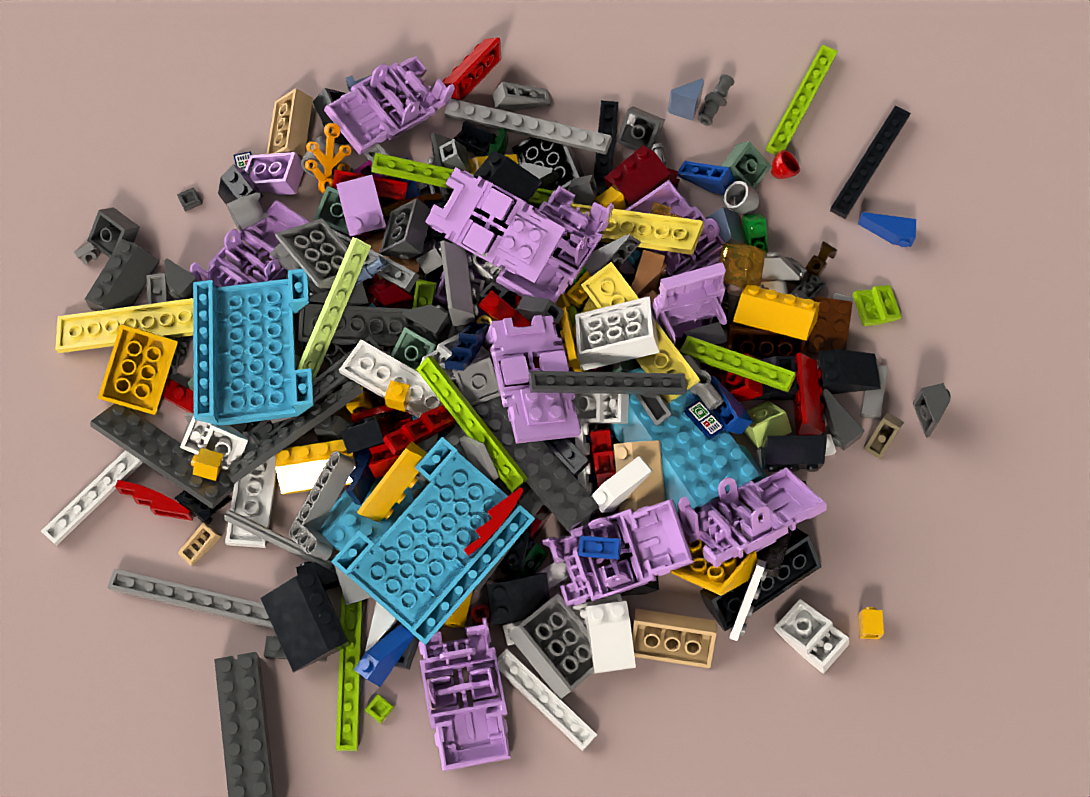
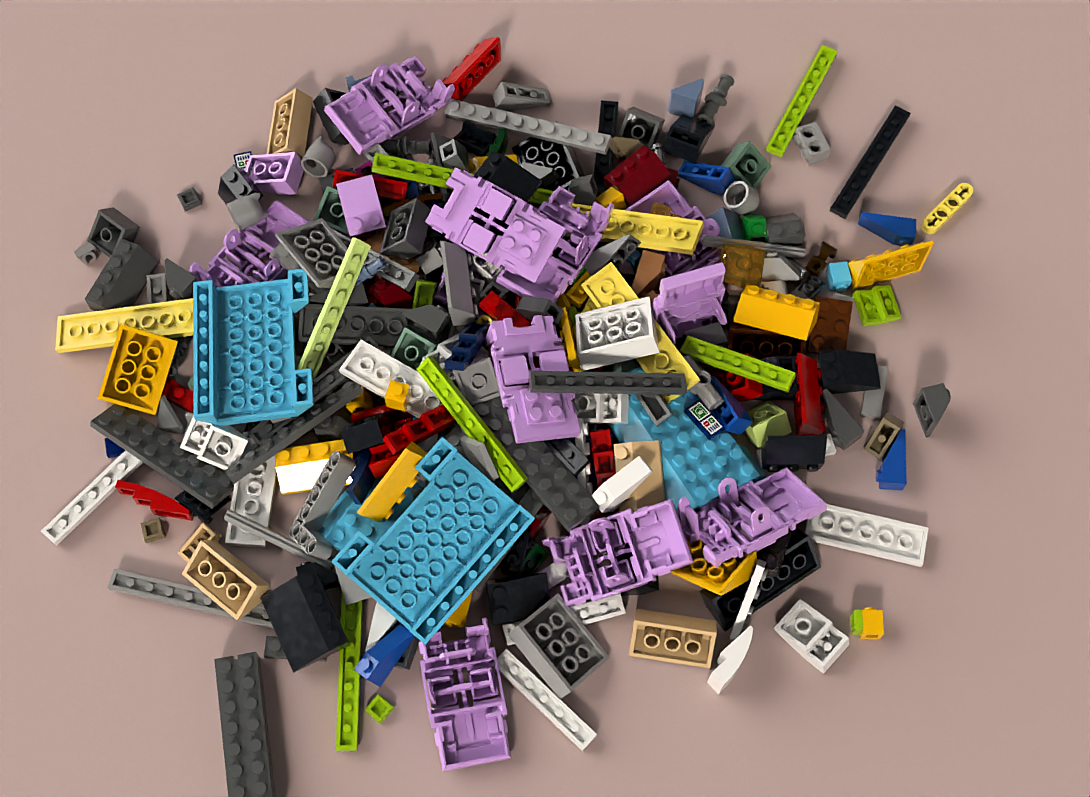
yellow brick [191,448,224,481] -> none
light orange plant [305,123,351,194] -> none
red slope [463,487,523,557] -> none
red bush [471,605,490,625] -> none
blue plate [578,536,622,560] -> none
white slope [584,601,636,673] -> none
red hat [771,150,800,179] -> none
none -> clear blue tile [104,438,125,458]
none -> dark tan tile [140,517,166,543]
none -> dark grey slope [157,395,185,435]
none -> tan slope [182,540,271,620]
none -> dark grey piece [379,136,432,158]
none -> dark tan slope [609,137,645,163]
none -> black slope [663,115,715,164]
none -> light grey axle [701,235,805,258]
none -> white slope [707,625,753,695]
none -> dark grey slope [765,213,806,247]
none -> light grey brick [793,122,831,166]
none -> white plate [804,504,929,567]
none -> medium azure brick [826,261,852,292]
none -> yellow slope [848,240,934,290]
none -> lime tile [850,610,863,635]
none -> blue slope [876,429,907,491]
none -> light yellow beam [922,183,973,234]

